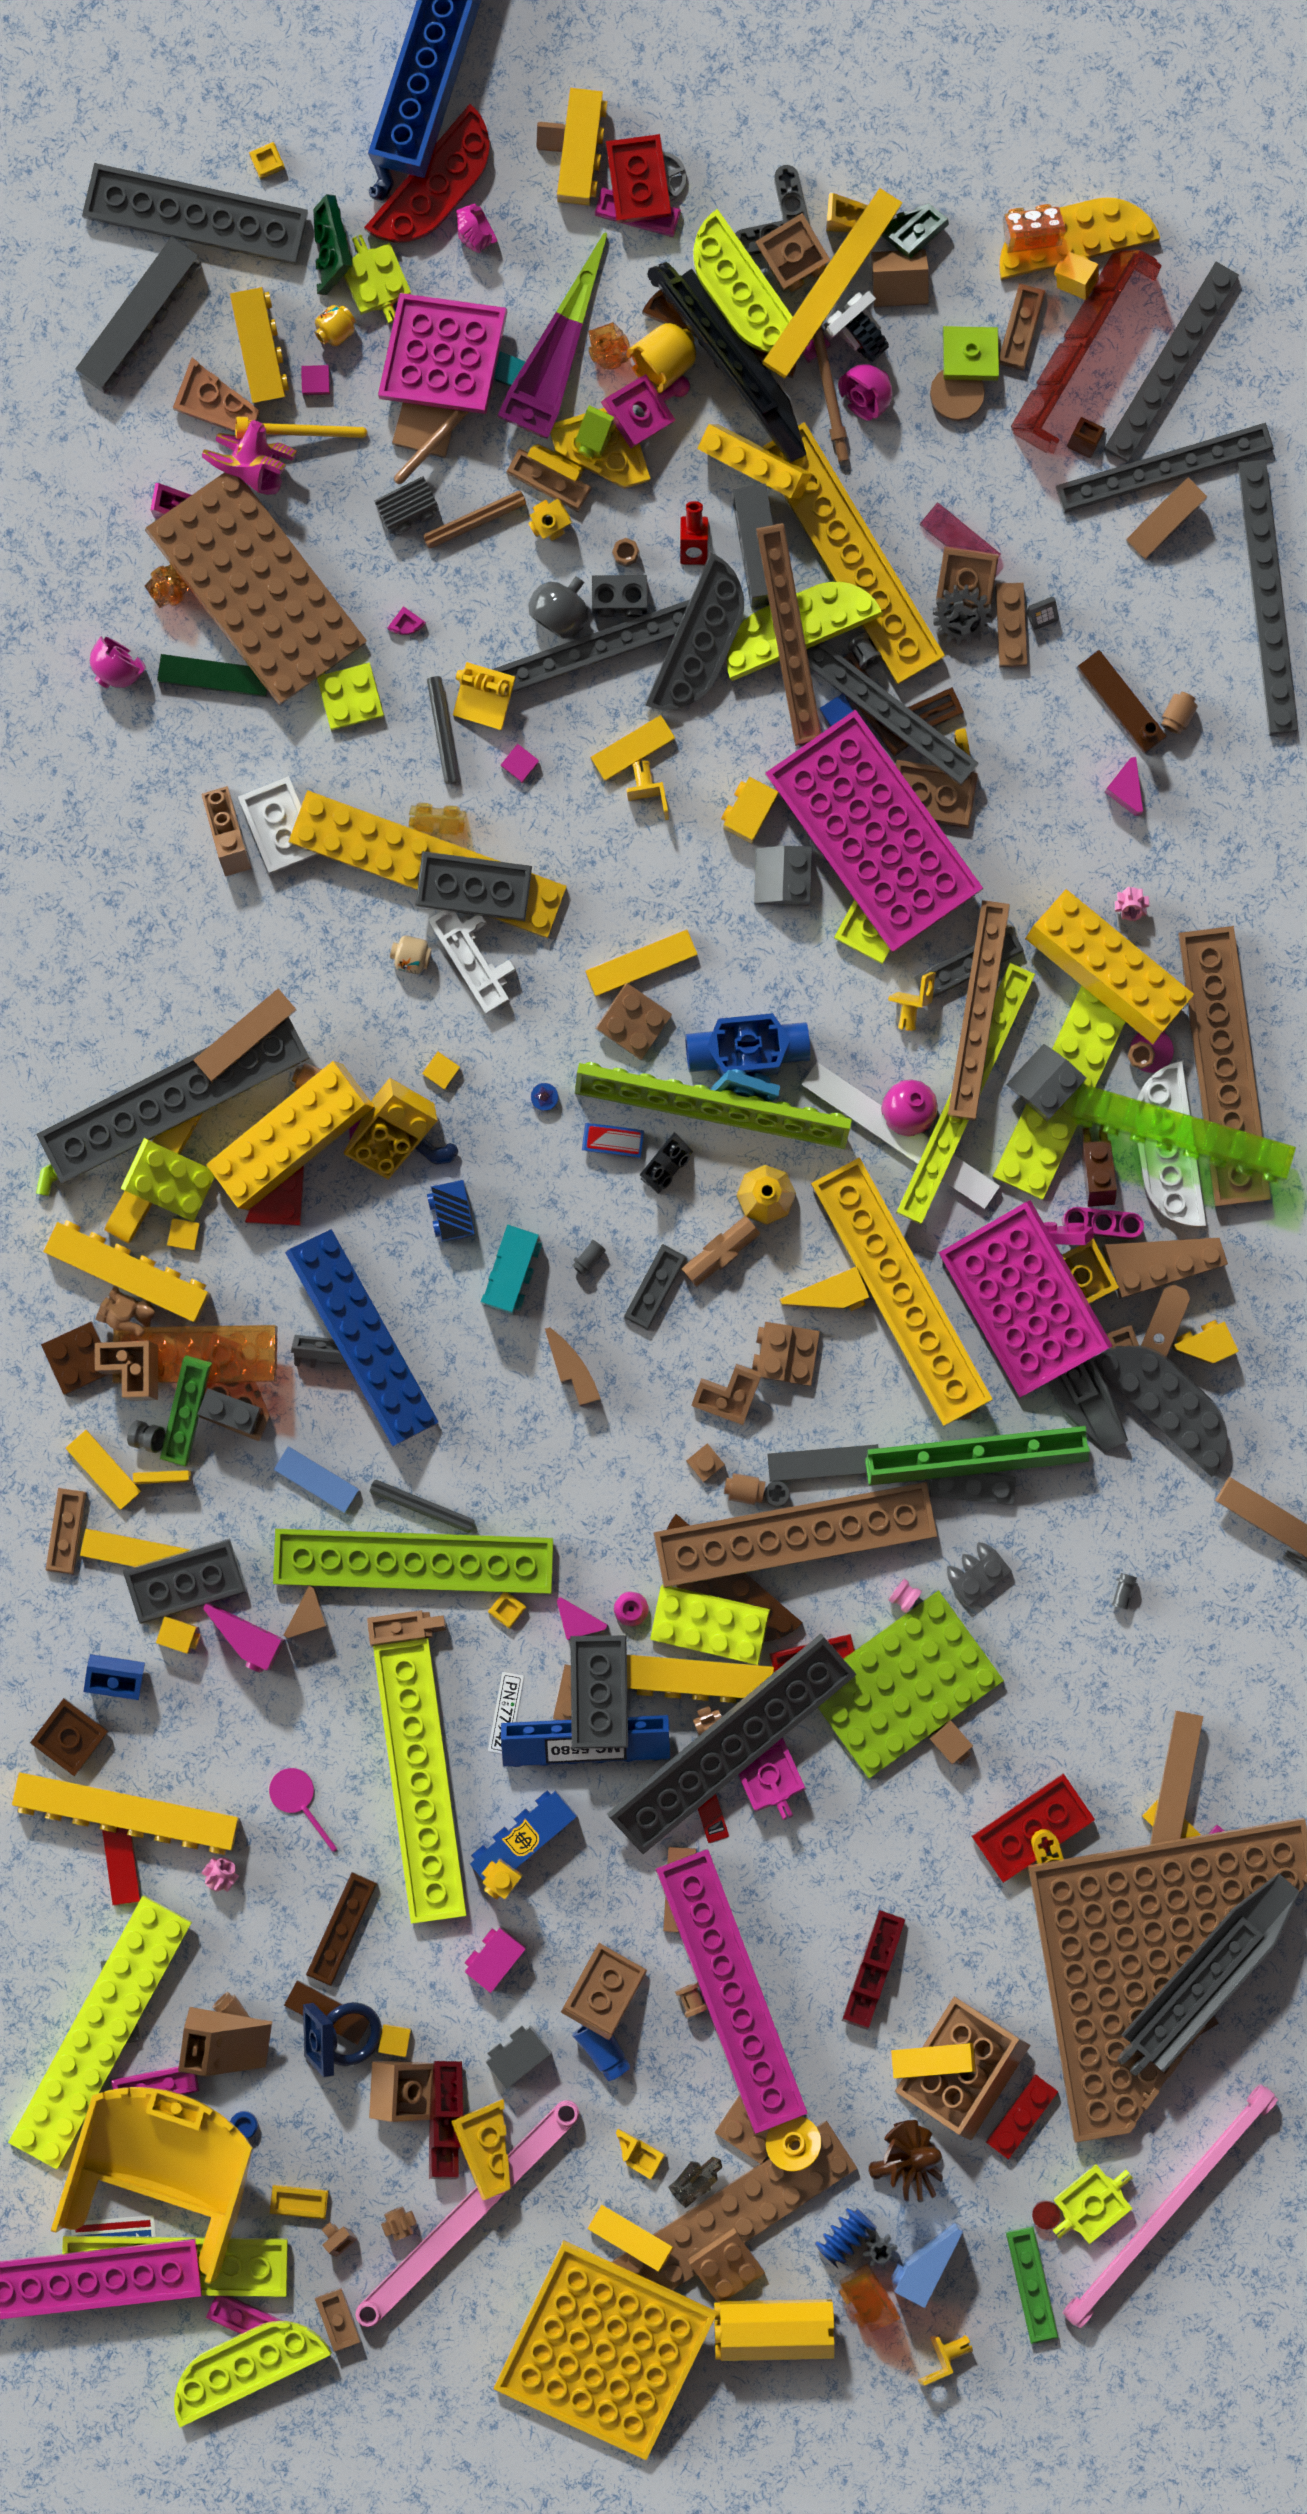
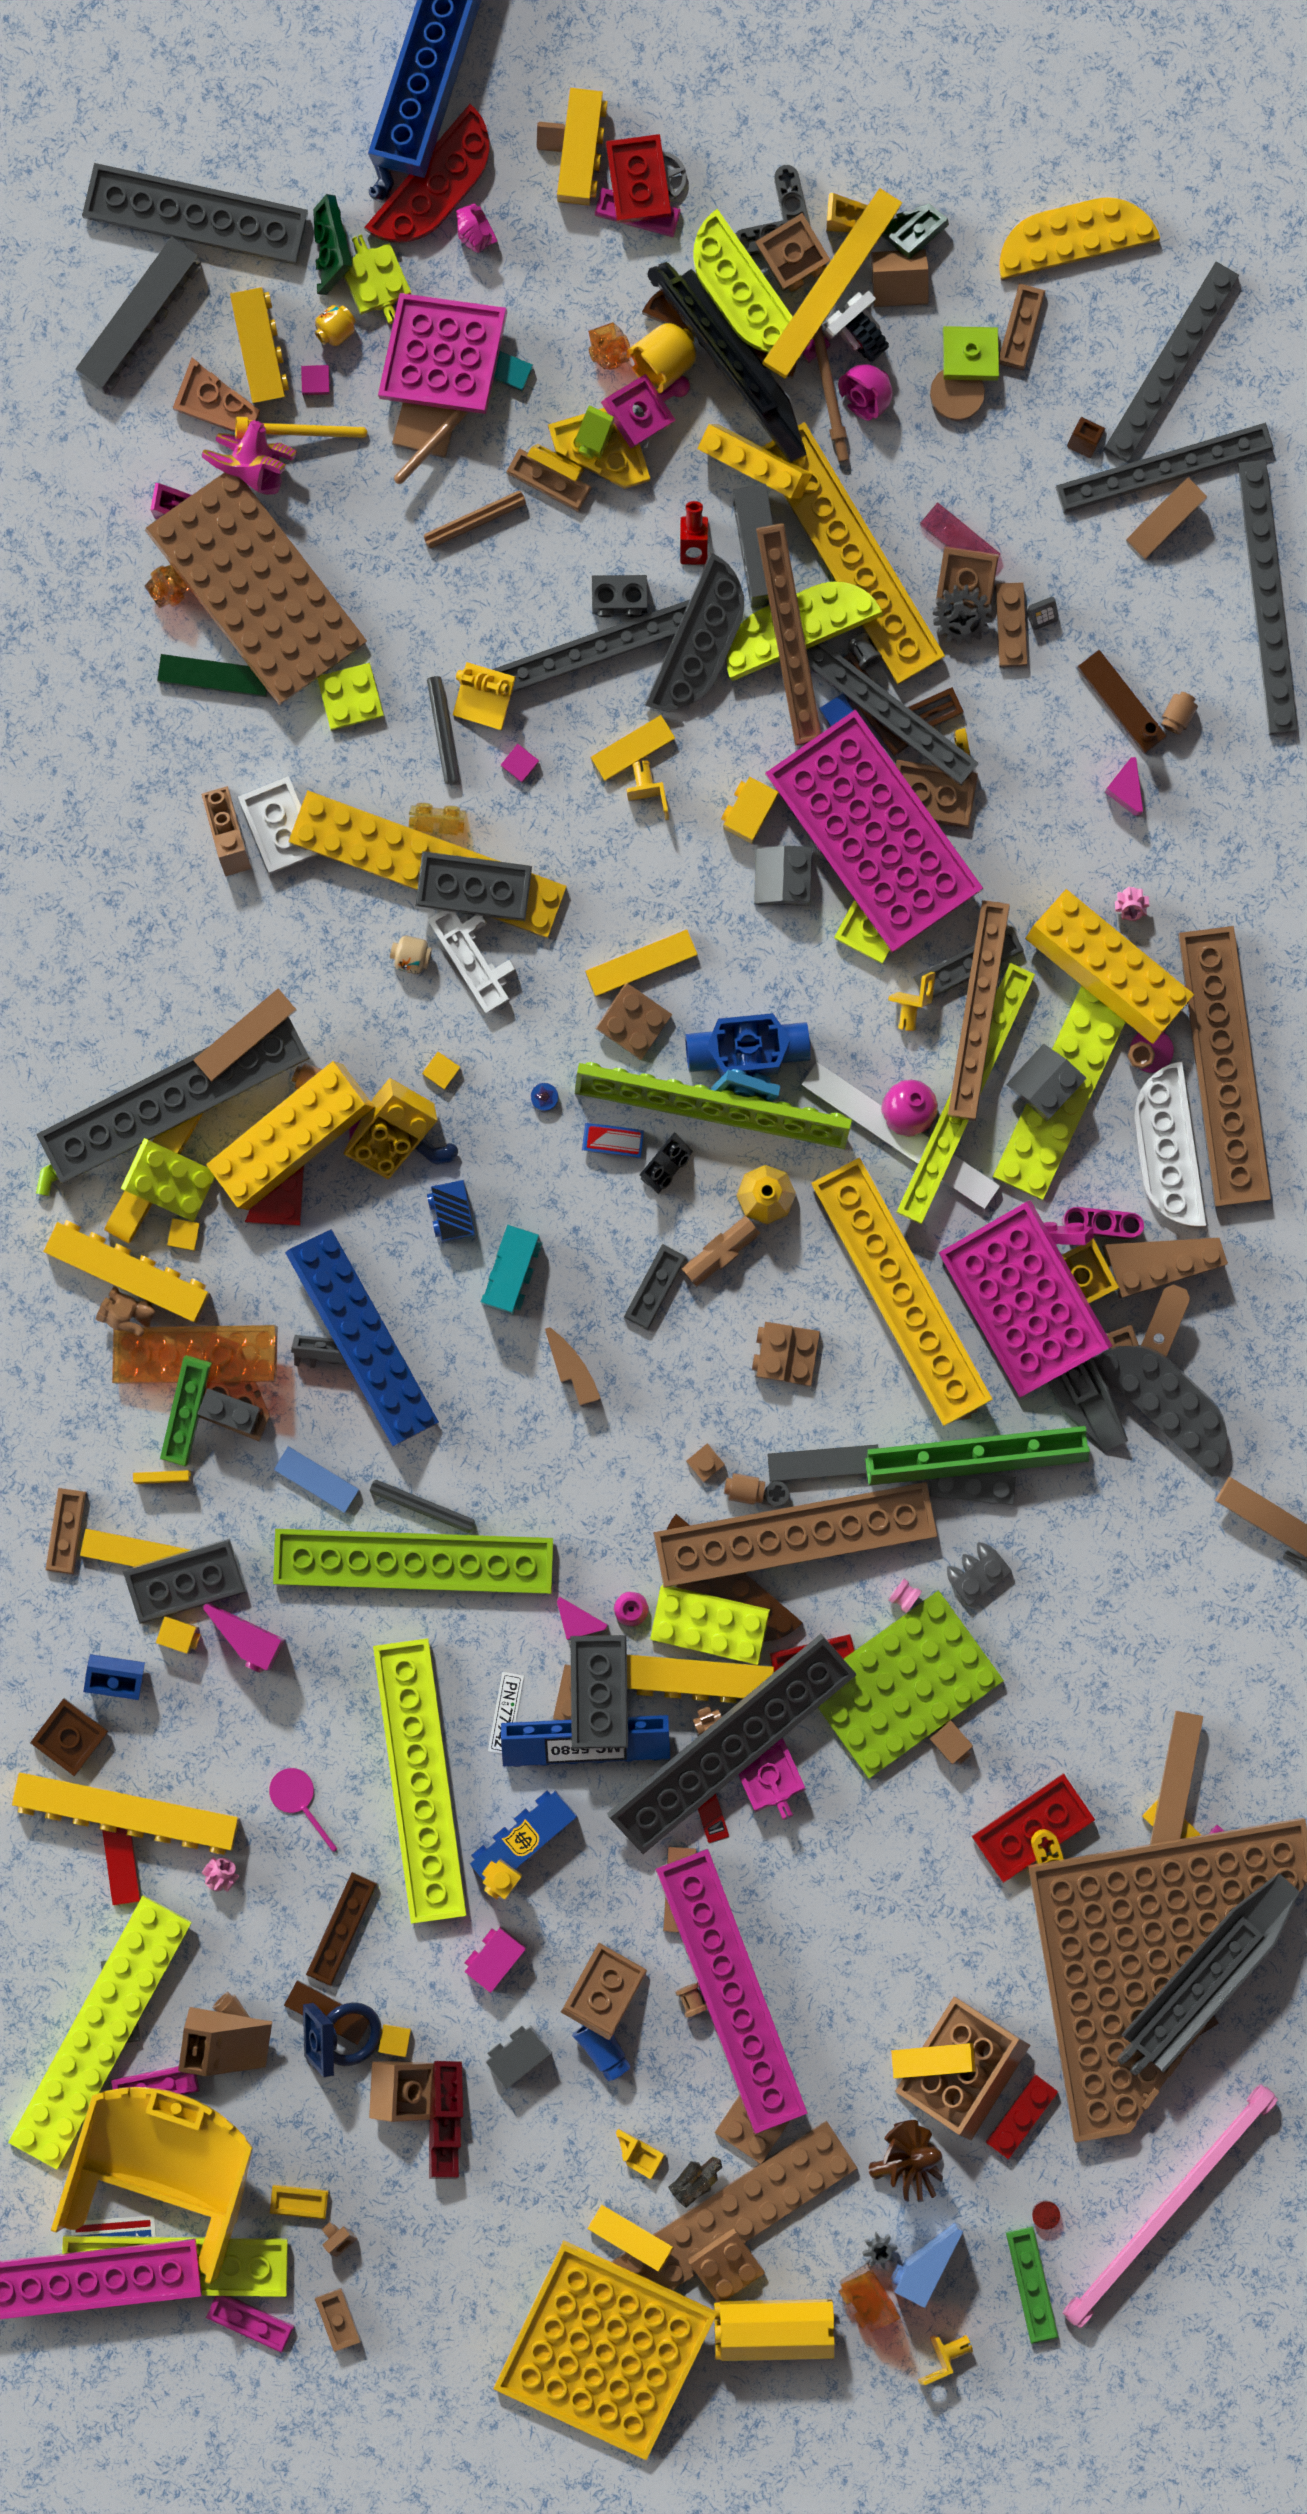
reddish brown plate [41,1321,110,1395] -> none
yellow tile [66,1430,142,1510] -> none
dark pink cylinder [89,636,146,688] -> none
medium nougat brick [95,1341,158,1401] -> none
dark grey wheel [127,1420,165,1453] -> none
neon yellow plate [174,2321,332,2428] -> none
blue tile [230,2111,258,2139] -> none
yellow tile [249,142,285,180] -> none
medium nougat slope [283,1586,327,1638] -> none
bright pink piece [355,2100,579,2327] -> none
medium nougat hinge [367,1610,446,1647] -> none
dark grey brick [374,476,439,535] -> none
medium nougat gear [381,2206,417,2241] -> none
dark pink tile [387,606,426,635] -> none
yellow wing [451,2099,510,2200] -> none
yellow tile [488,1592,527,1629] -> none
magenta plate [497,232,607,439] -> none
yellow brick [528,499,573,541] -> none
dark grey piece [528,576,588,639] -> none
dark grey pin [572,1239,606,1276] -> none
medium nougat tile [612,538,640,567] -> none
medium nougat plate [691,1364,762,1425] -> none
yellow dish [766,2116,821,2172] -> none
yellow slope [779,1267,869,1311] -> none
blue piece [815,2207,877,2269] -> none
dark red slope [841,1910,906,2030] -> none
clear orange slope [1002,204,1065,253] -> none
clear red piece [1011,250,1162,454] -> none
neon yellow plate [1053,2164,1133,2244] -> none
yellow brick [1054,252,1099,300] -> none
clear neon green brick [1071,1084,1296,1184] -> none
reddish brown hinge [1082,1126,1117,1207] -> none
dark grey pin [1112,1573,1138,1610] -> none
yellow slope [1172,1319,1239,1364] -> none

